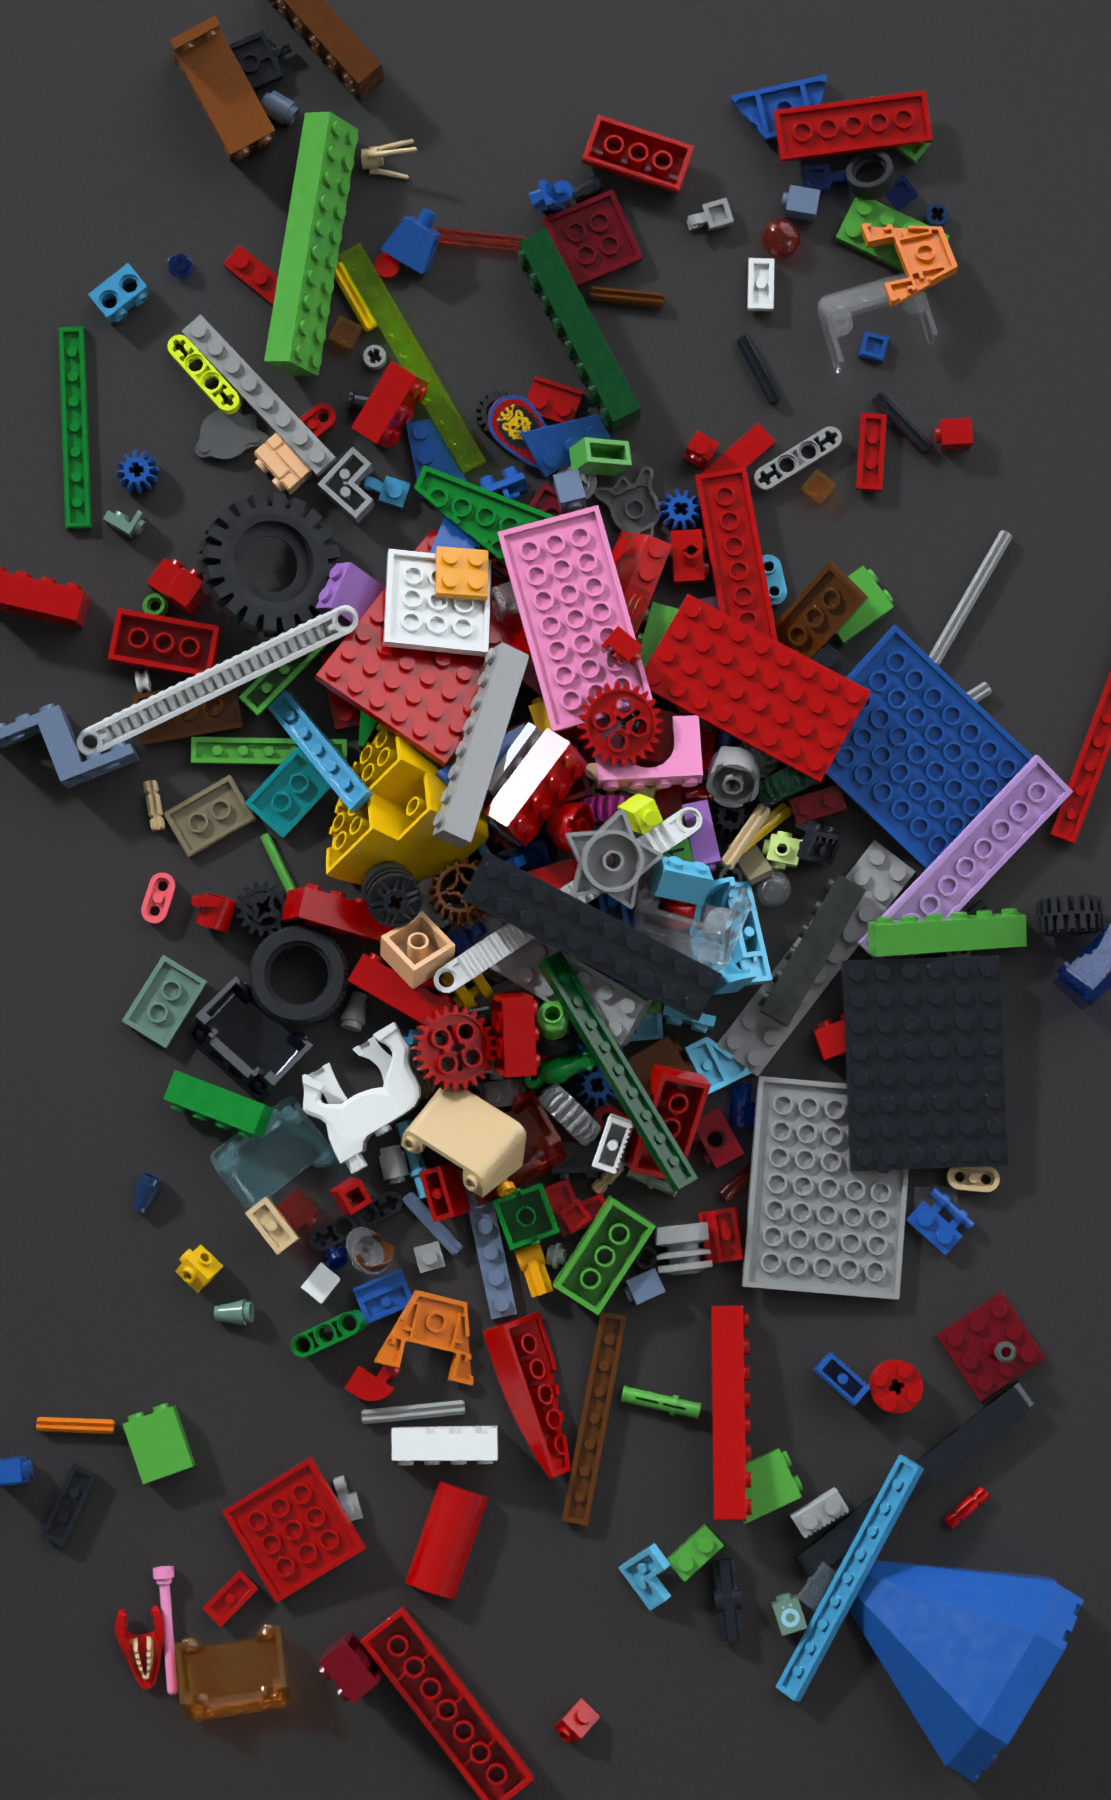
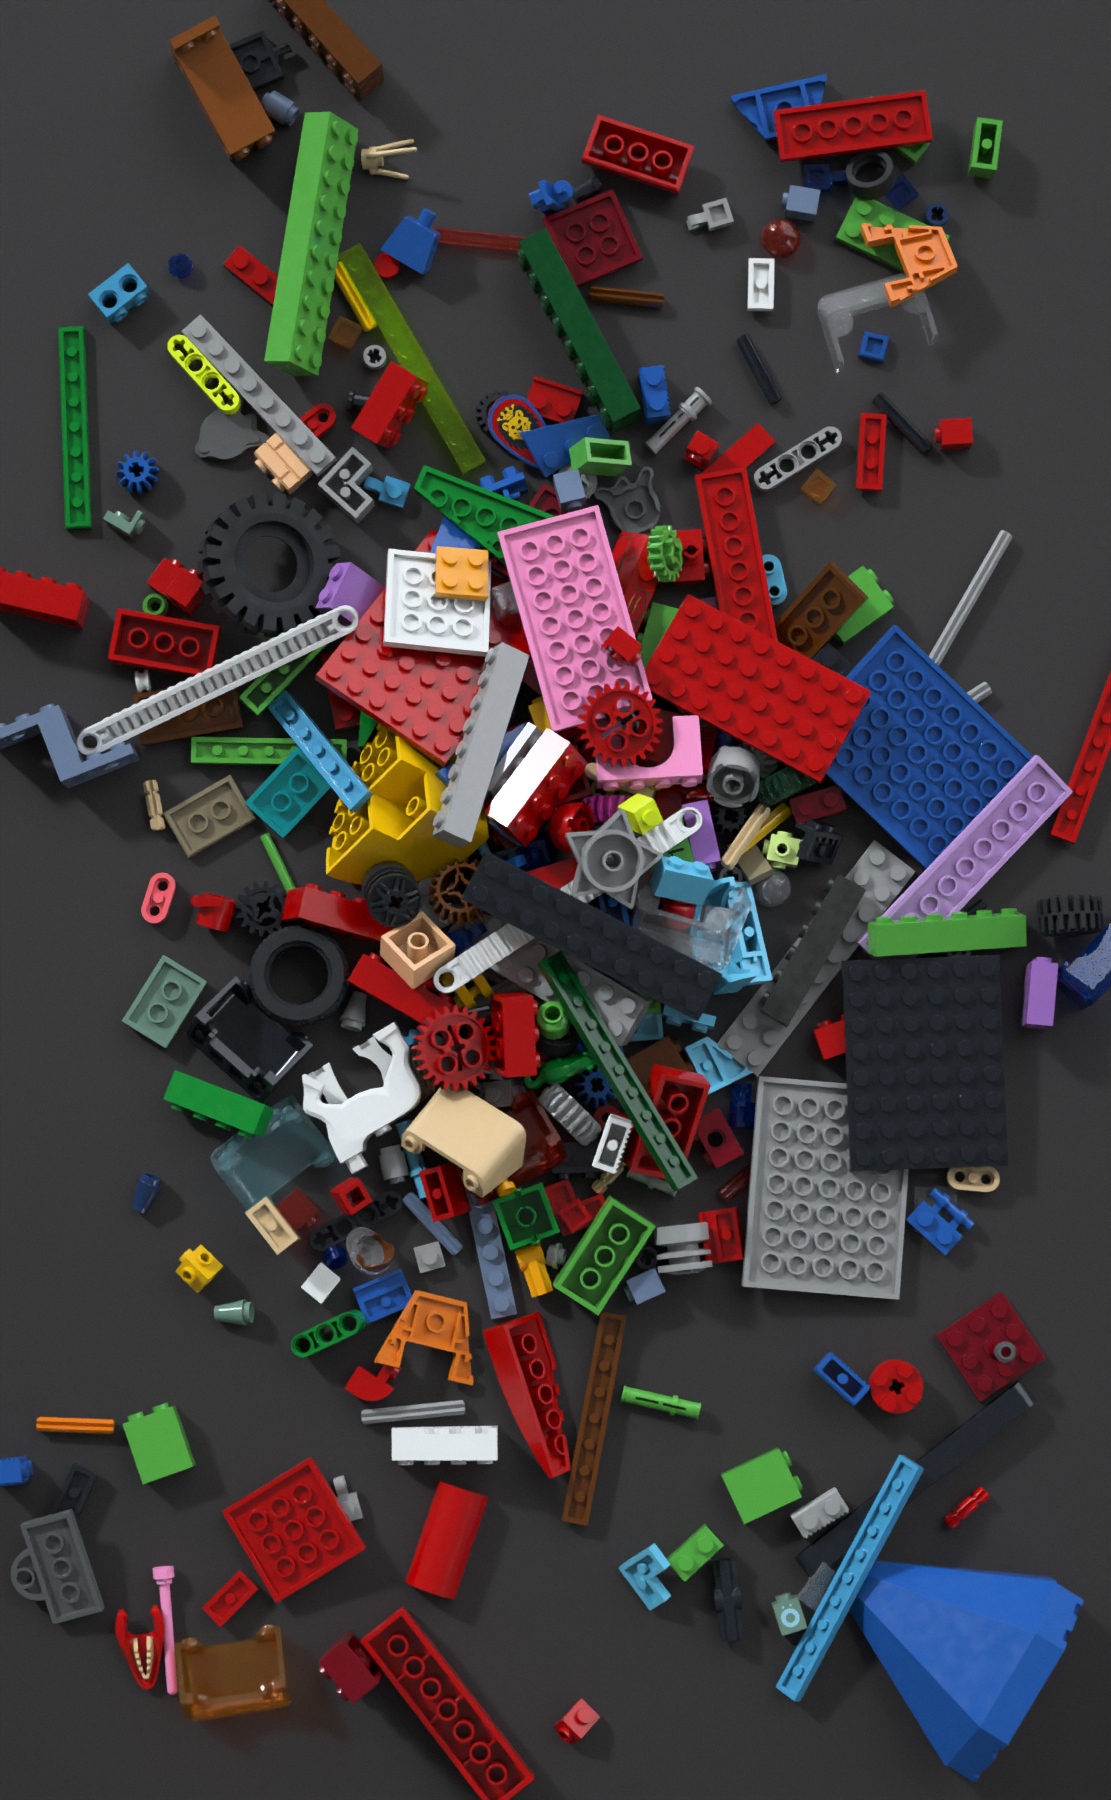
blue wing [406,418,467,499] -> none
blue gear [659,489,702,531] -> none
red brick [711,1306,752,1522] -> none
none -> dark grey plate [11,1509,105,1624]
none -> blue brick [639,365,671,425]
none -> light grey pin [645,387,713,455]
none -> bright green gear [647,525,683,582]
none -> bright green brick [968,117,1003,179]
none -> medium lavender brick [1020,957,1058,1030]

